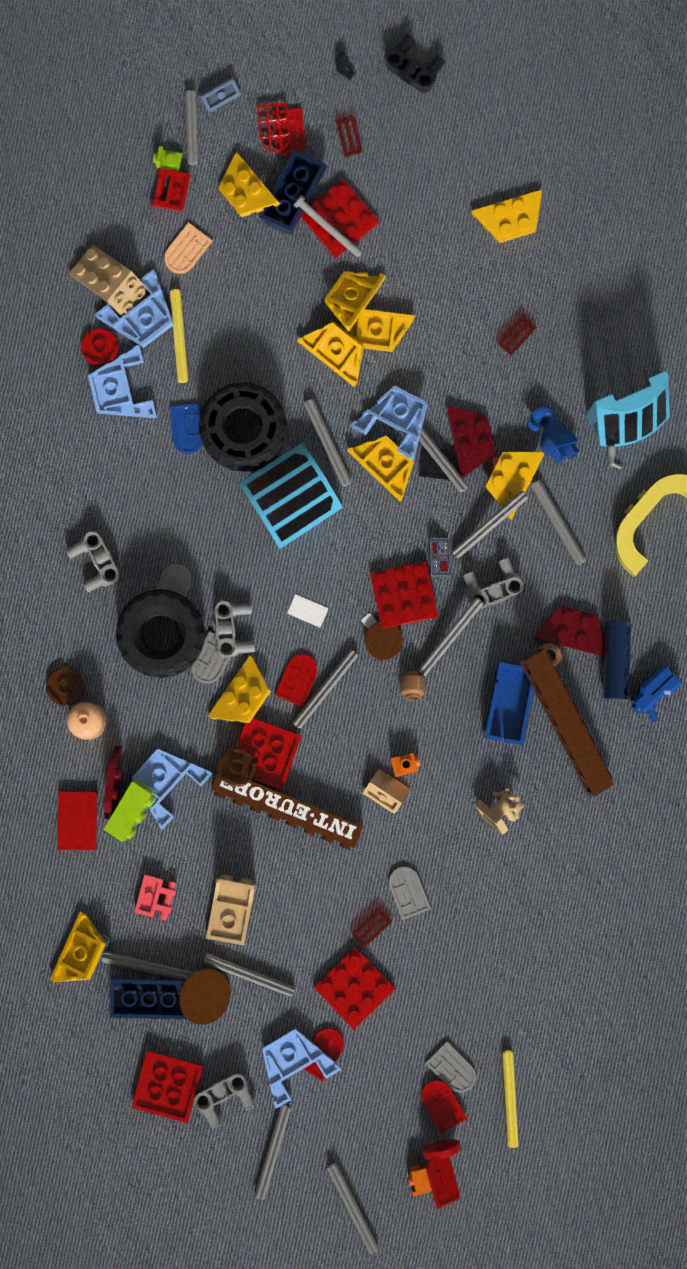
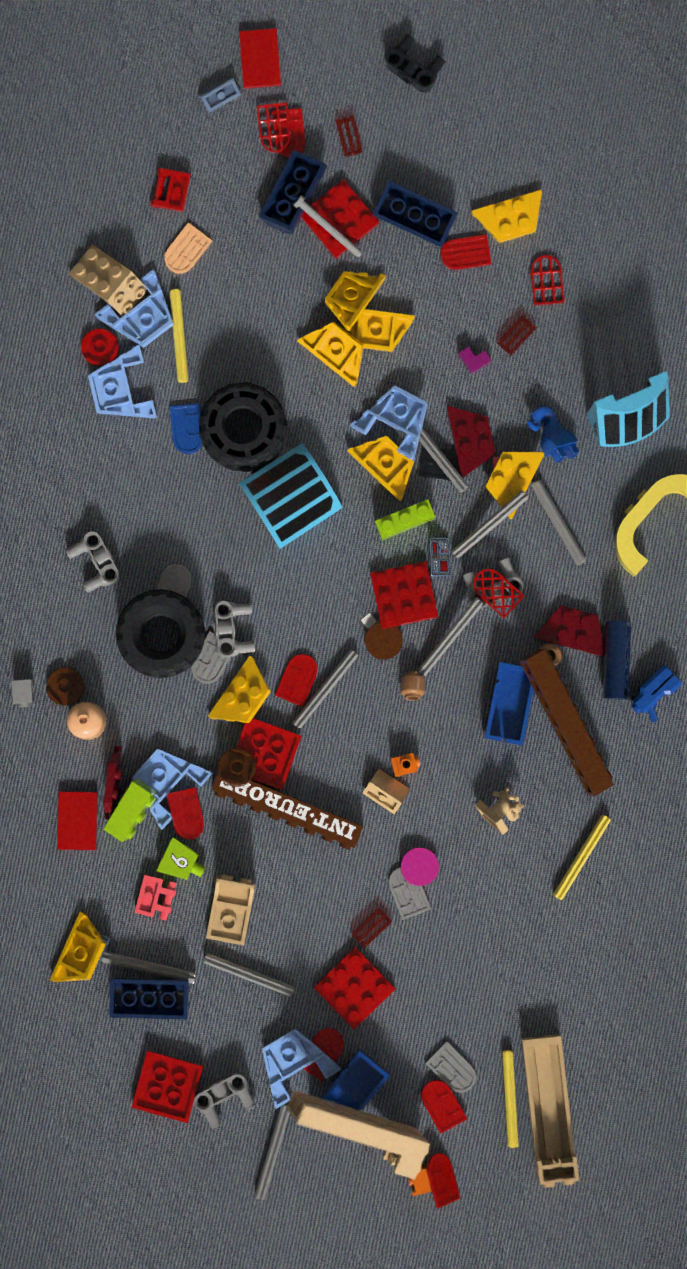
lime bracket [153,146,183,172] -> none
reddish brown sticker [180,969,231,1025] -> none
light grey axle [185,90,198,165] -> none
yellow wing [218,153,280,217] -> none
white sticker [287,594,329,627] -> none
light grey axle [304,399,351,487] -> none
light grey axle [327,1163,378,1254] -> none
black arm [335,52,355,81] -> none
red tile [422,1139,461,1160] -> none
light grey piece [608,444,622,469] -> none
none -> light grey brick [12,679,35,708]
none -> lime torso [157,837,206,880]
none -> red window [166,787,204,840]
none -> red tile [239,28,281,89]
none -> tan brick [286,1090,430,1179]
none -> blue piece [320,1048,390,1111]
none -> dark blue brick [373,181,458,248]
none -> lime brick [375,499,435,541]
none -> dark pink tile [400,848,439,886]
none -> red window [441,234,492,270]
none -> magenta piece [458,347,491,375]
none -> red window [473,569,524,619]
none -> tan brick [521,1034,579,1187]
none -> red window [530,255,564,306]
none -> light yellow axle [553,815,611,900]

